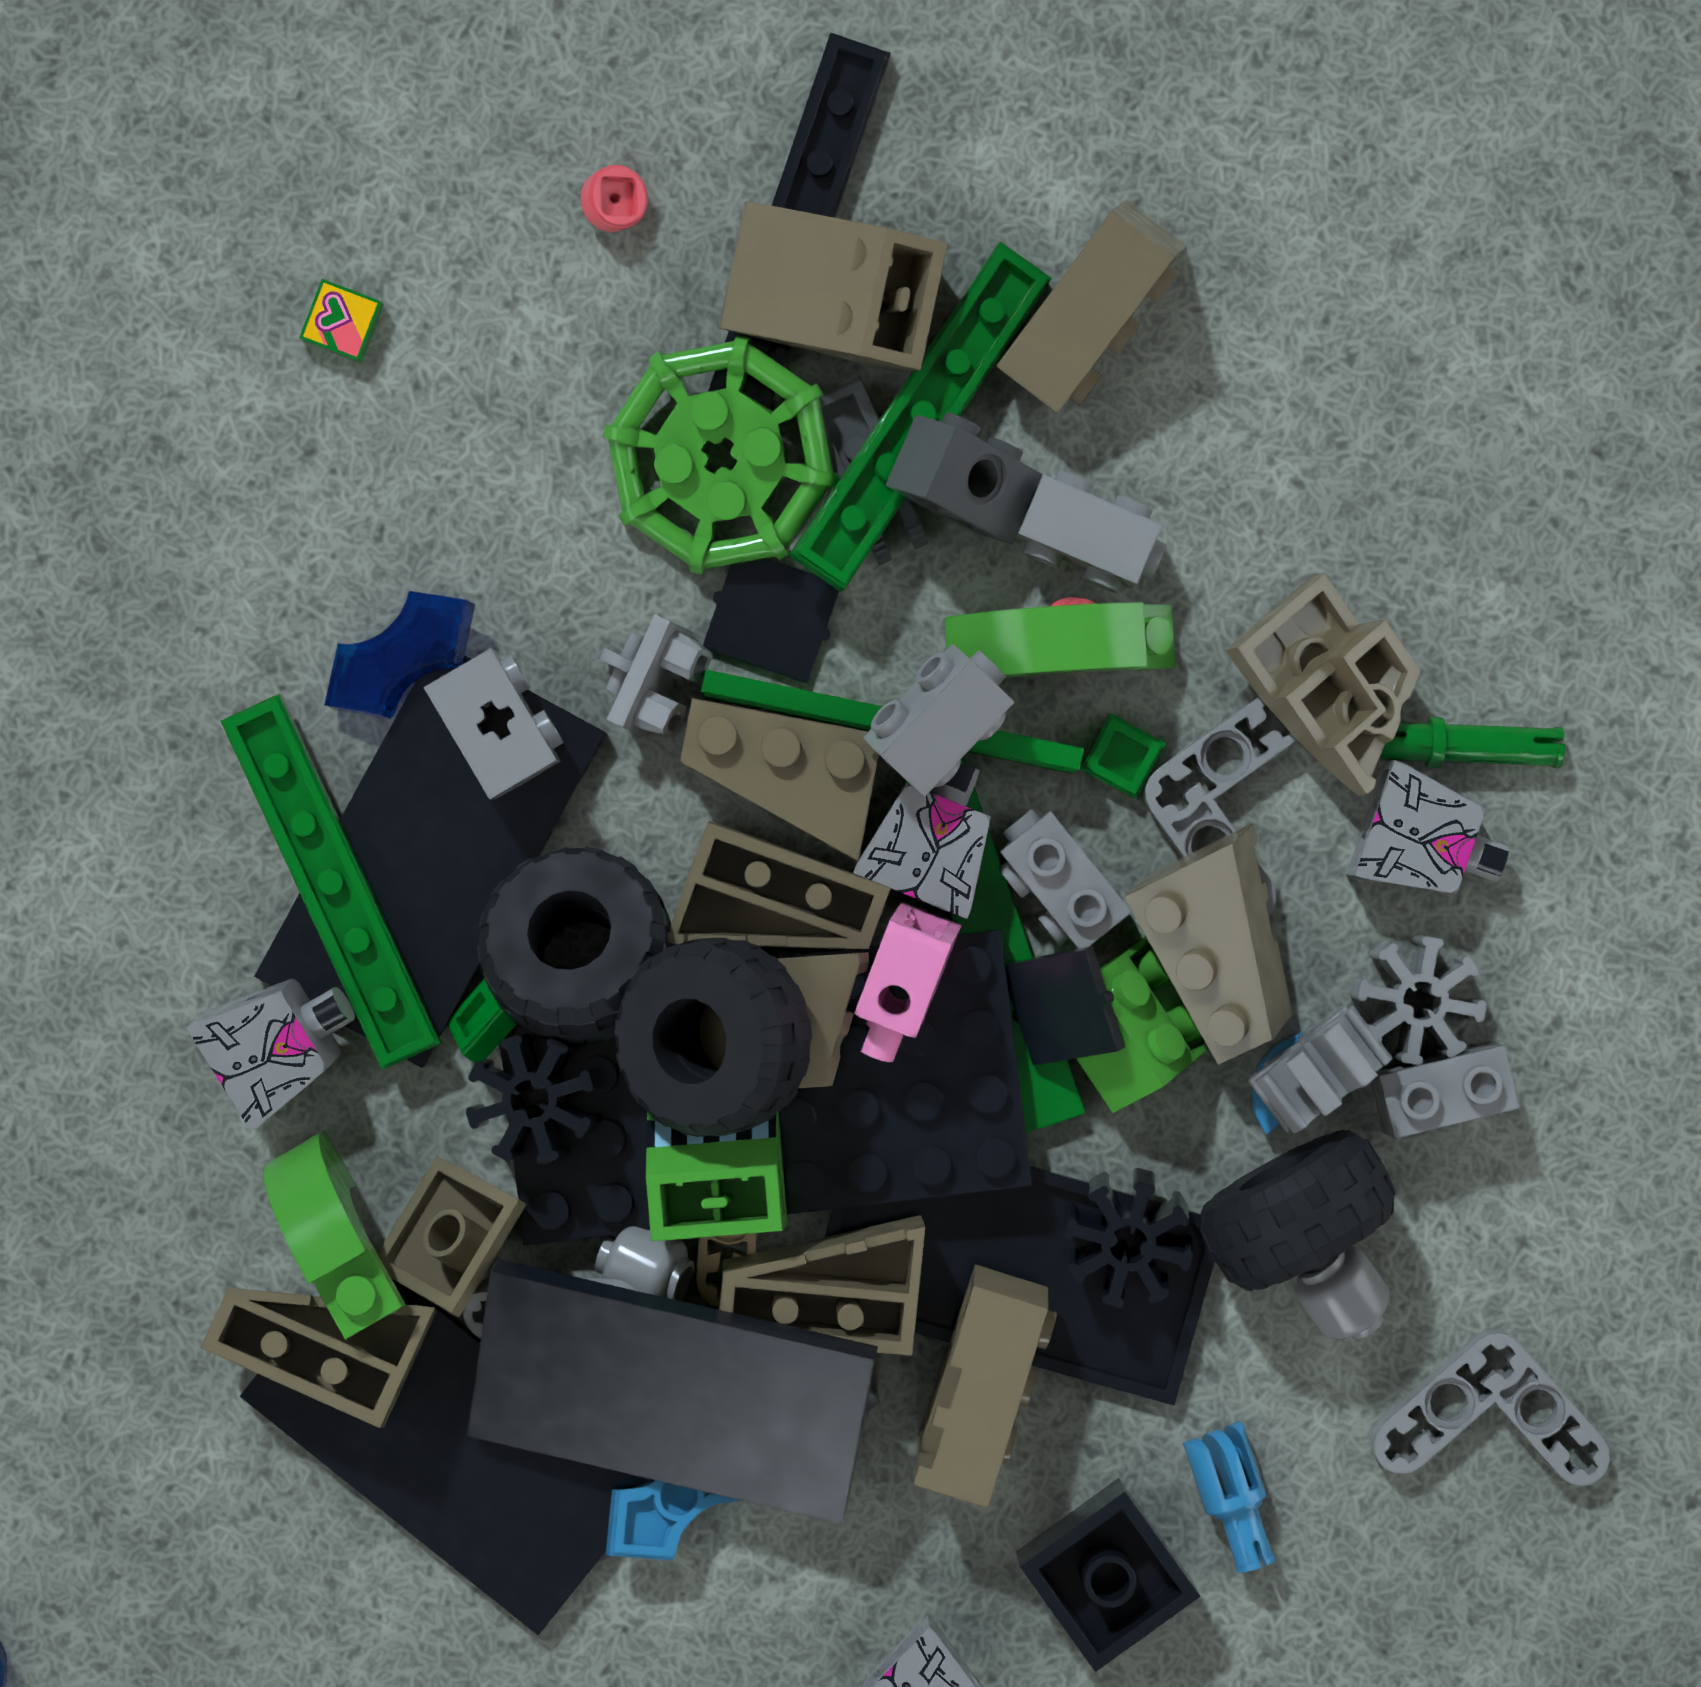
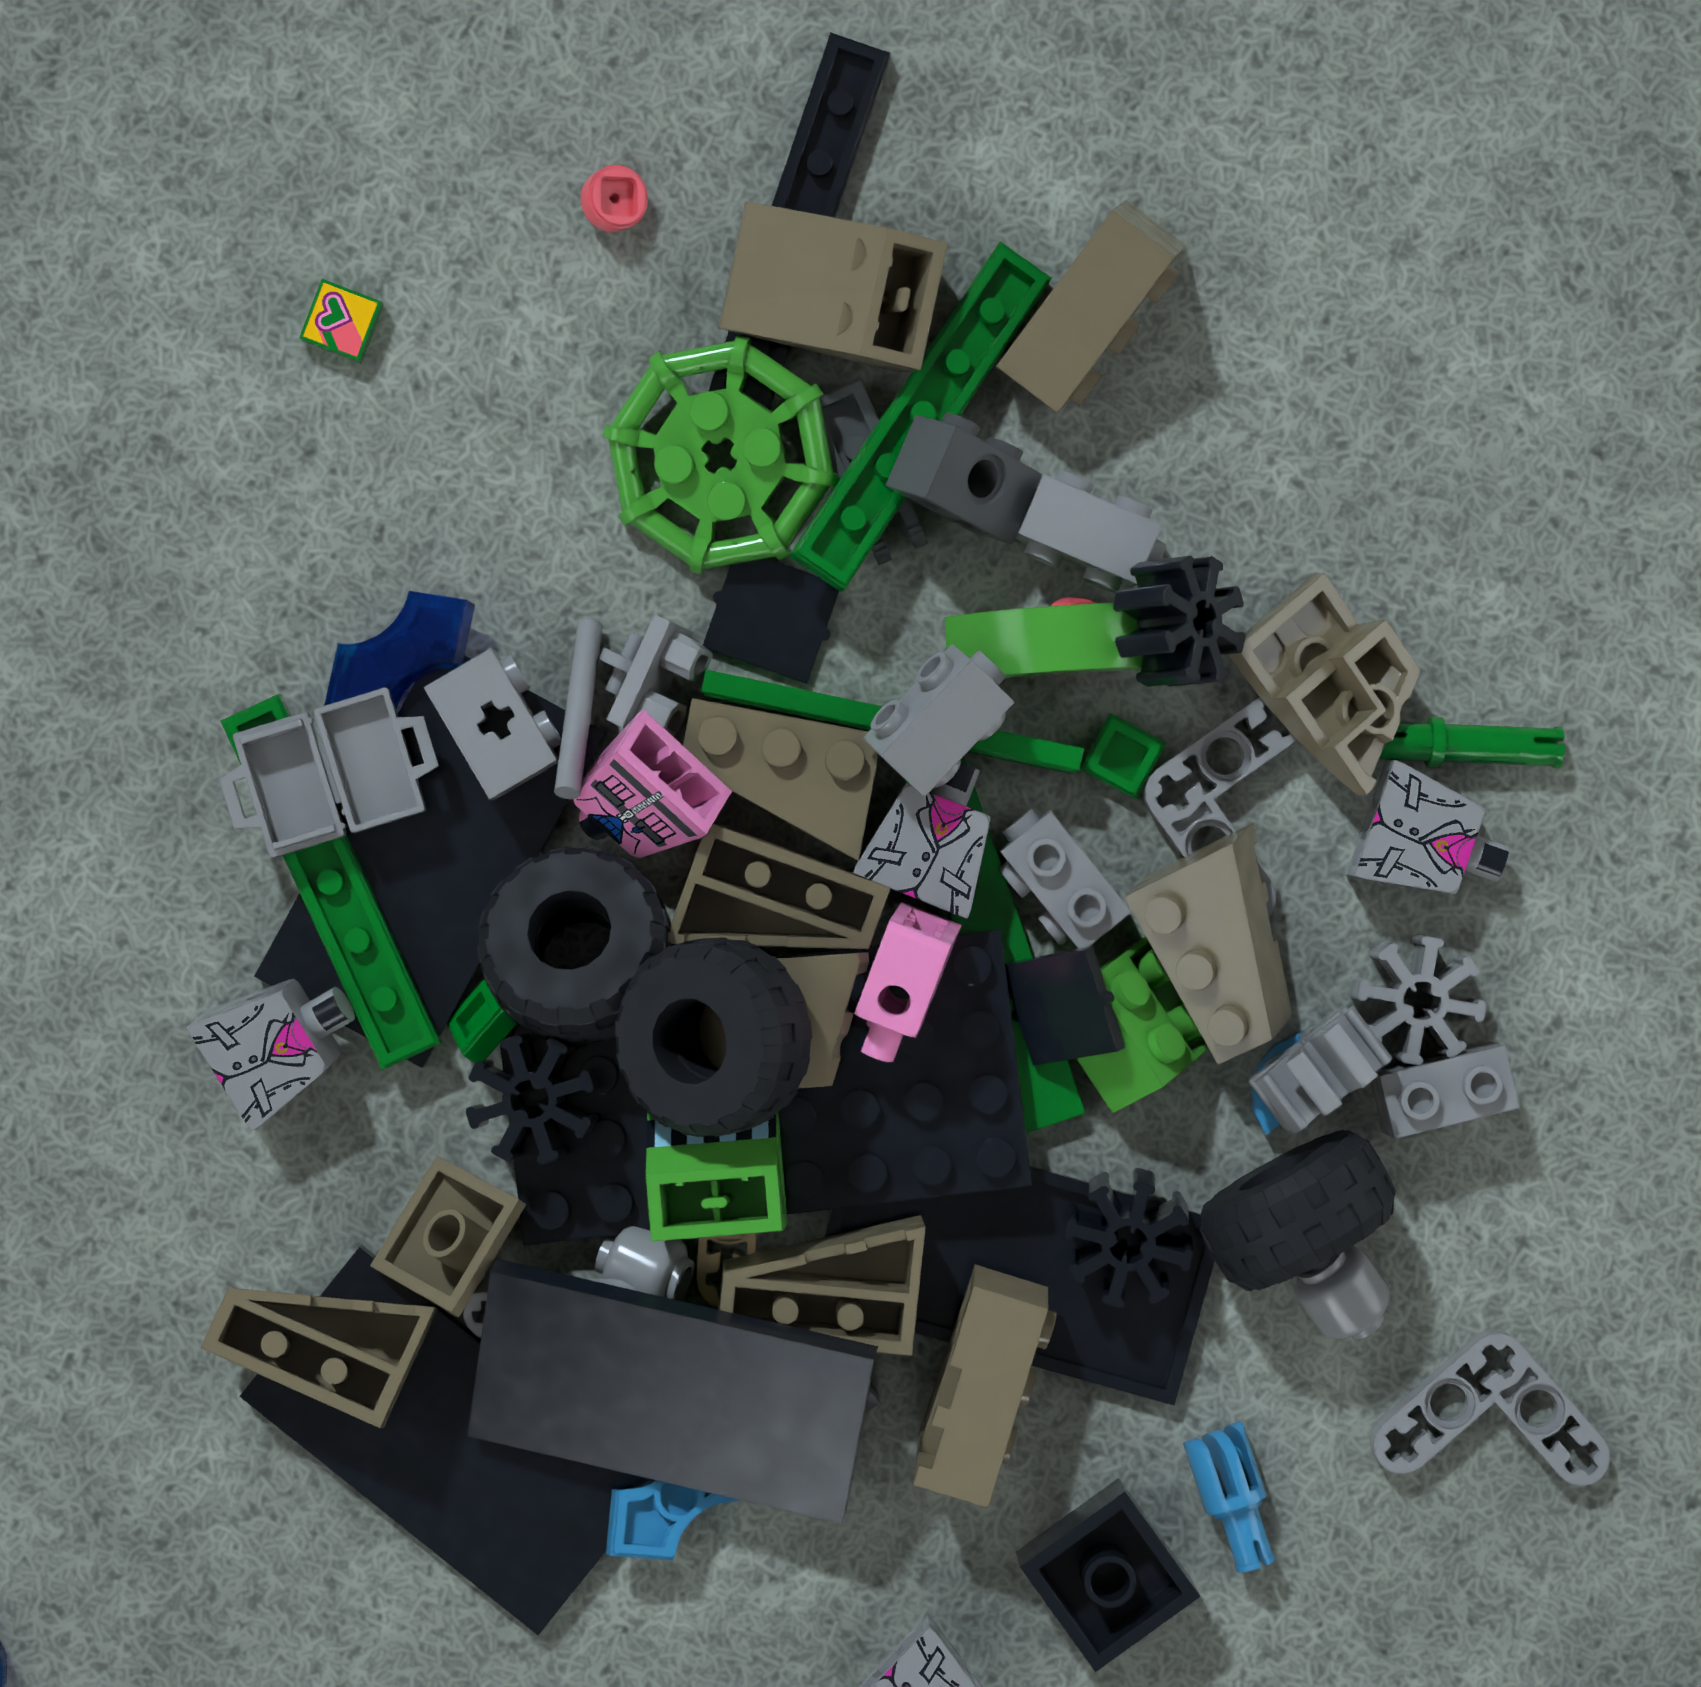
bright green arch [263,1131,406,1340] -> none
none -> light grey piece [219,688,439,857]
none -> light grey bar [554,619,603,799]
none -> bright pink torso [574,710,732,858]
none -> black gear [1113,555,1246,687]

